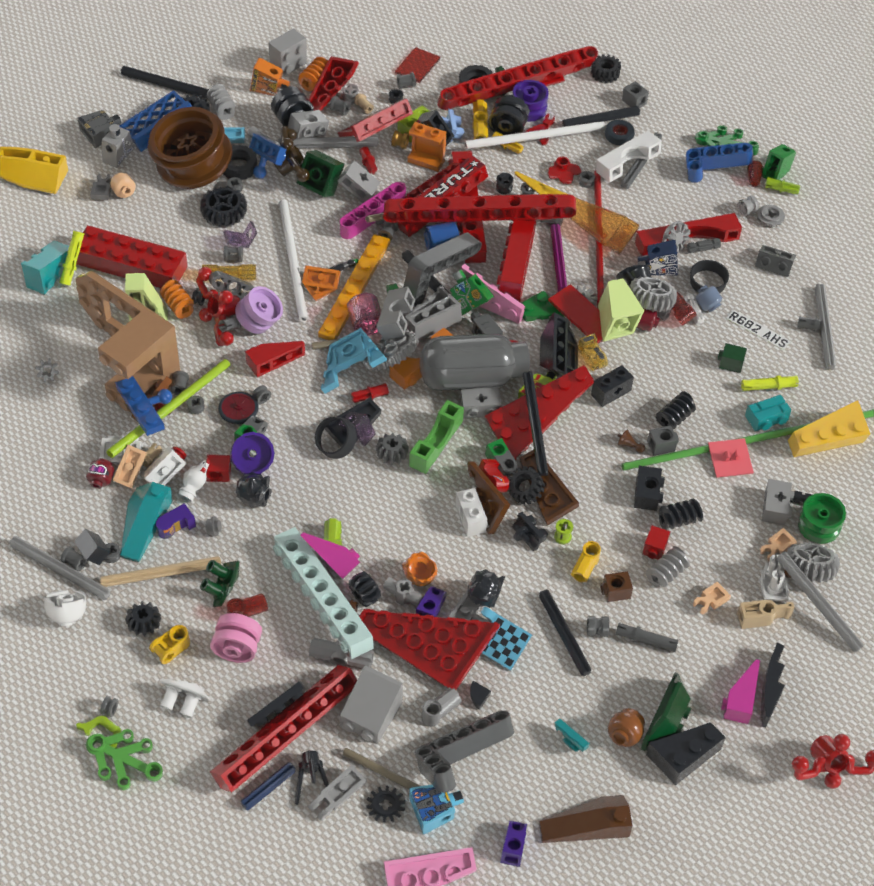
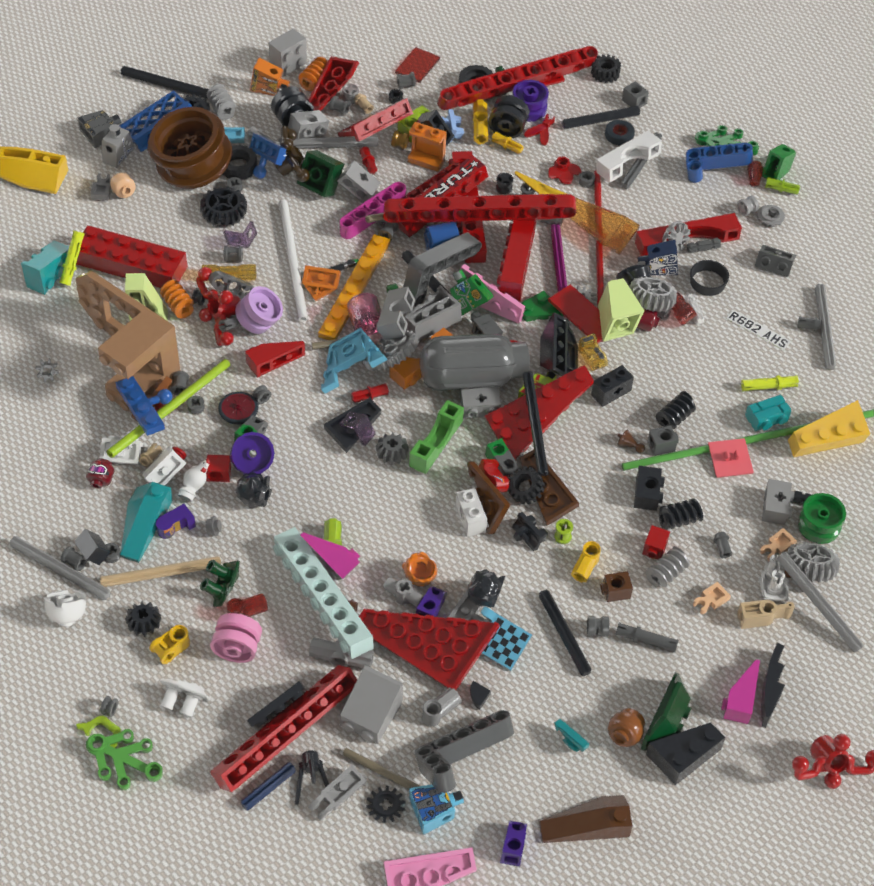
light nougat plate [113,445,147,488] -> none
black tyre [315,417,357,459] -> none
black gear [348,571,381,607] -> none
white piece [464,121,605,149] -> none
sand blue head [696,285,722,312] -> none
dark green brick [717,343,747,373] -> none
none -> dark grey pin [714,532,733,558]

